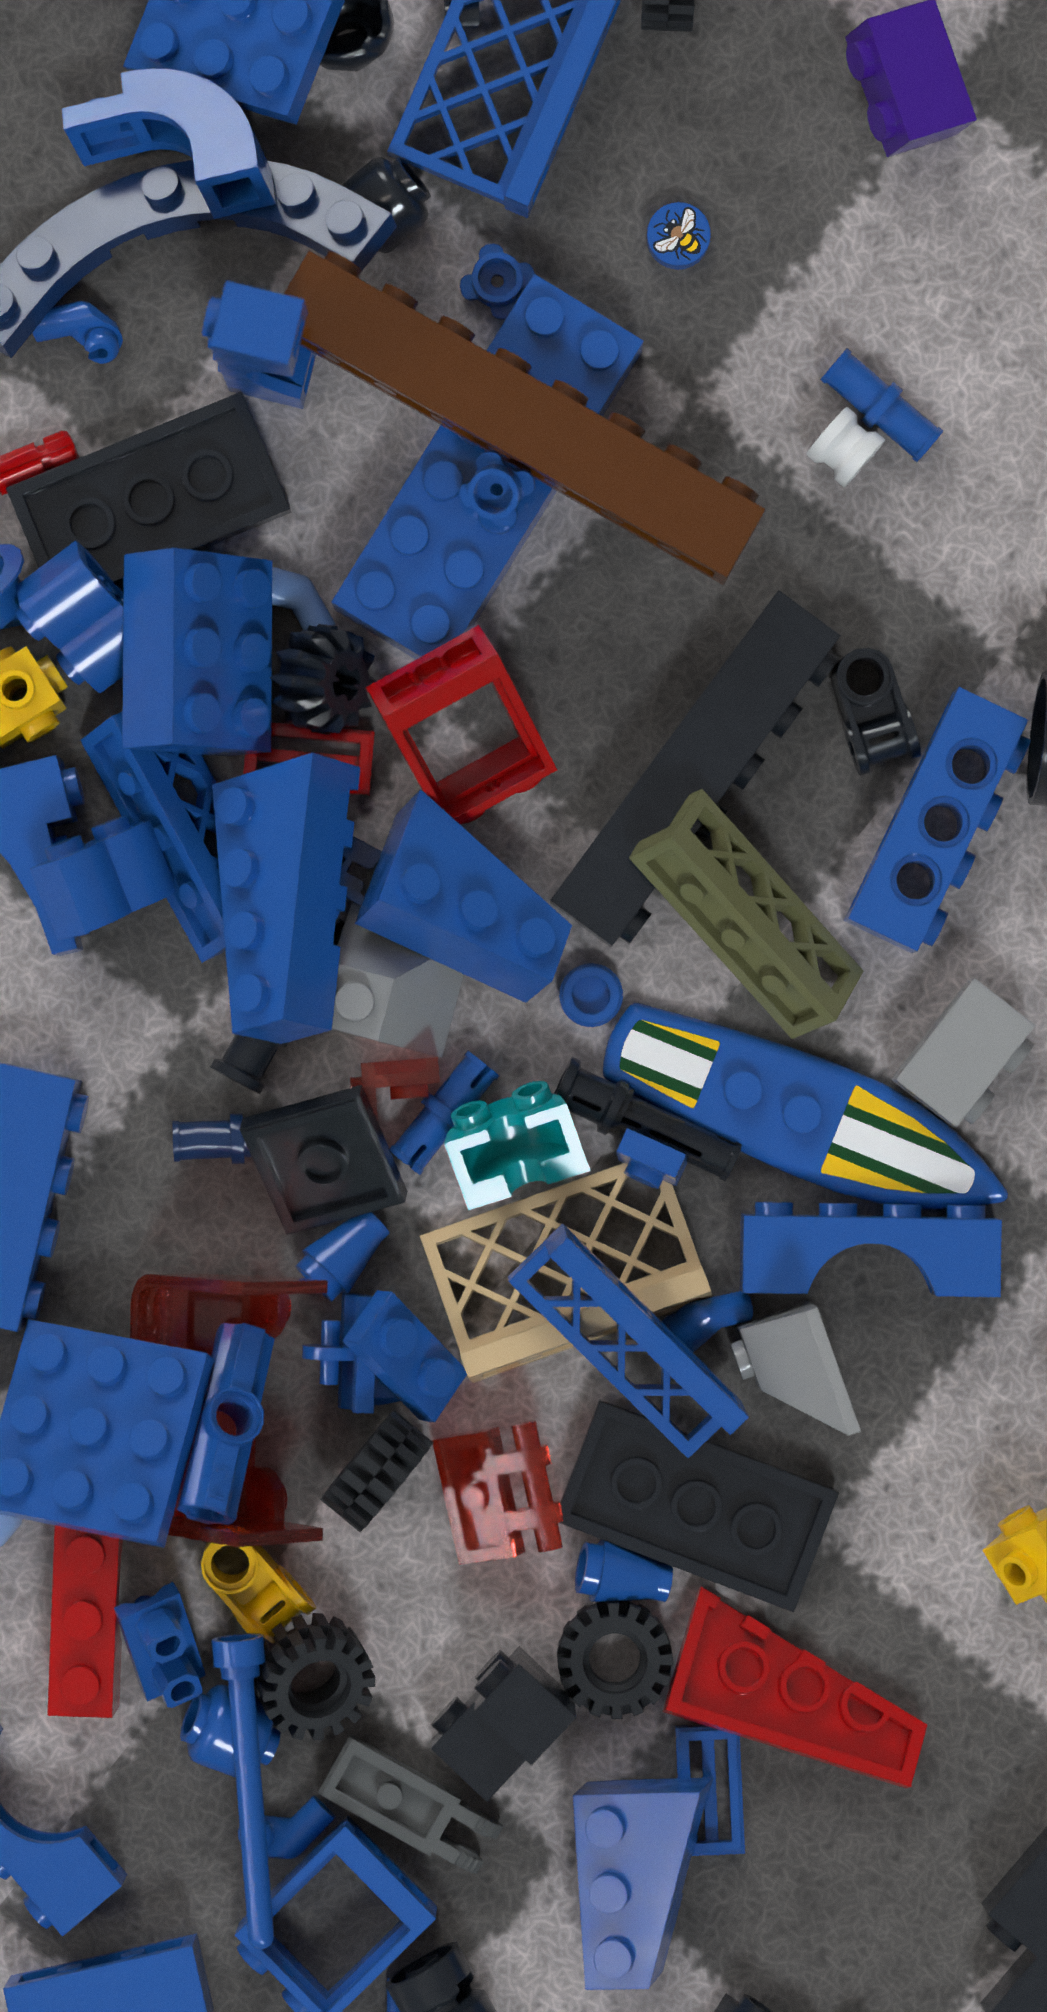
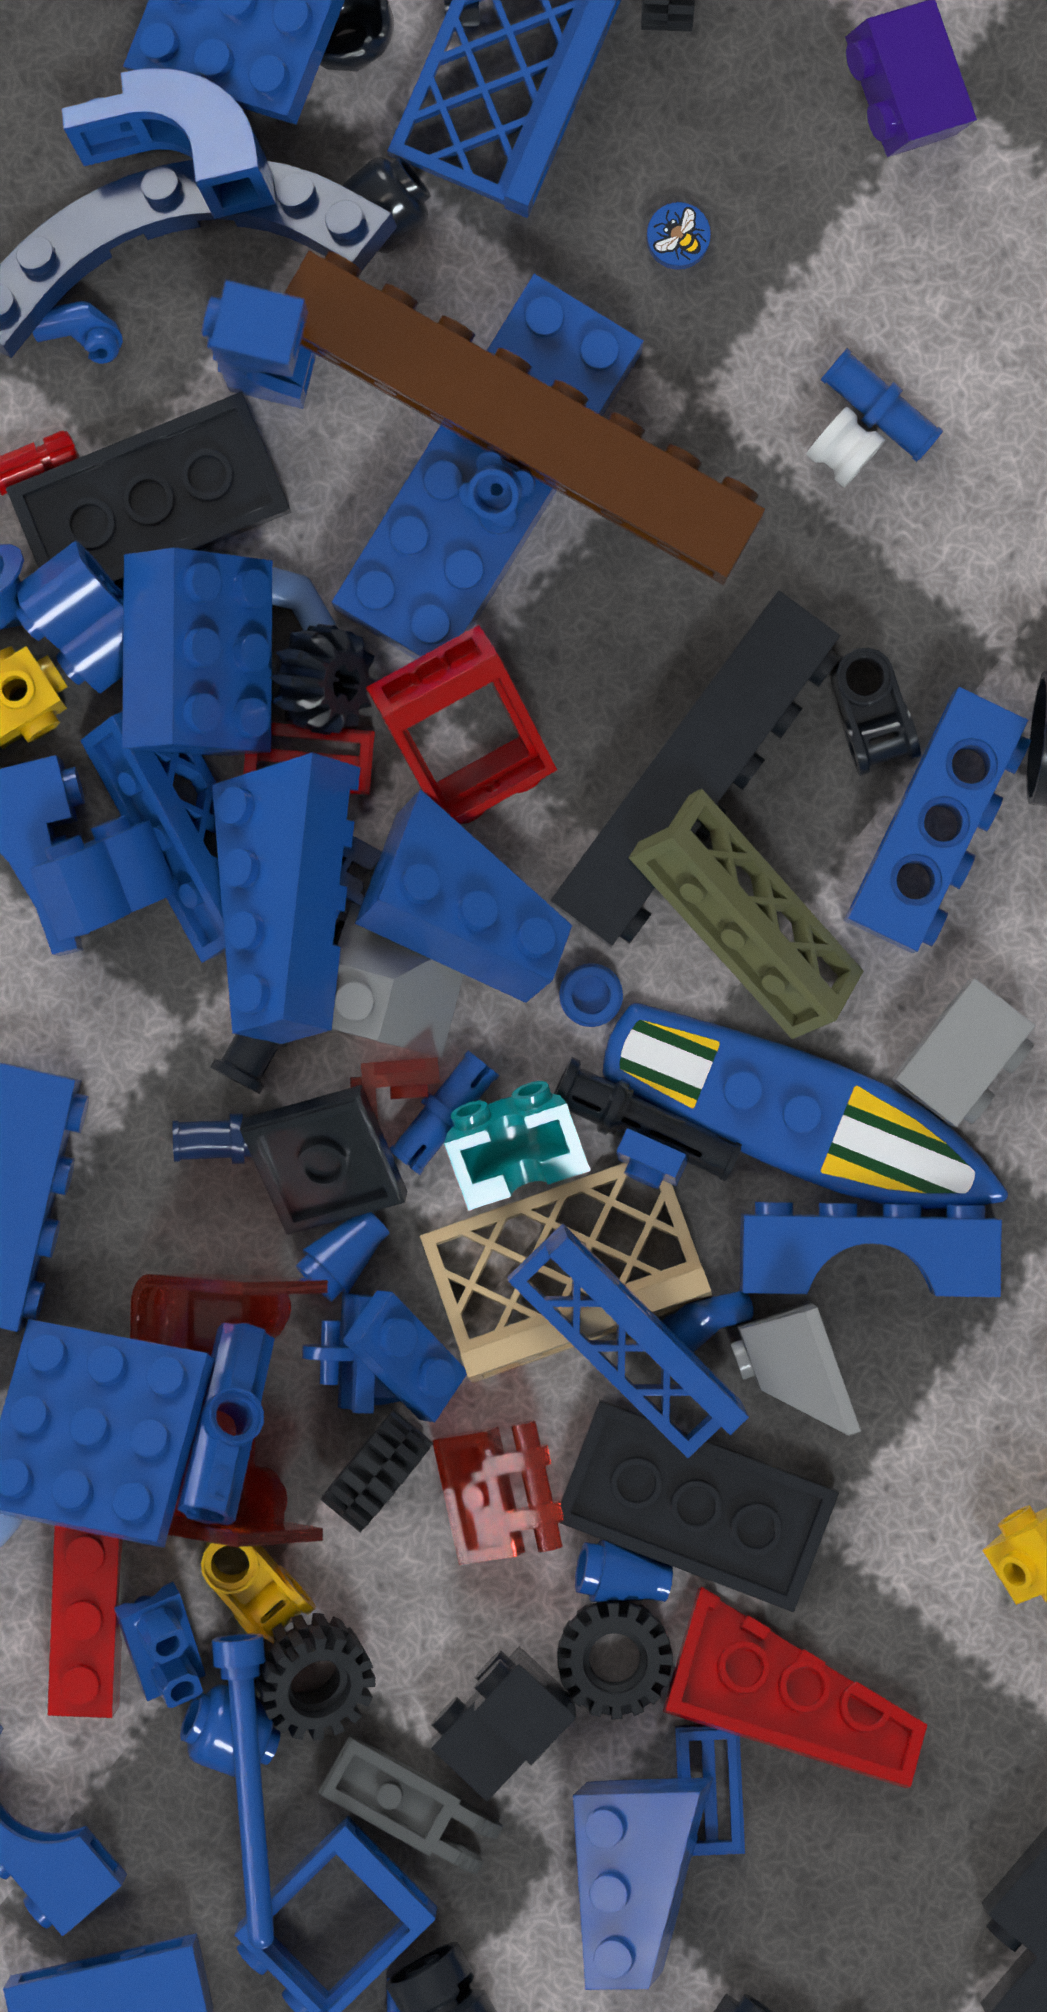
blue arm [238,1795,336,1859] -> none
blue plate [460,244,535,320] -> none

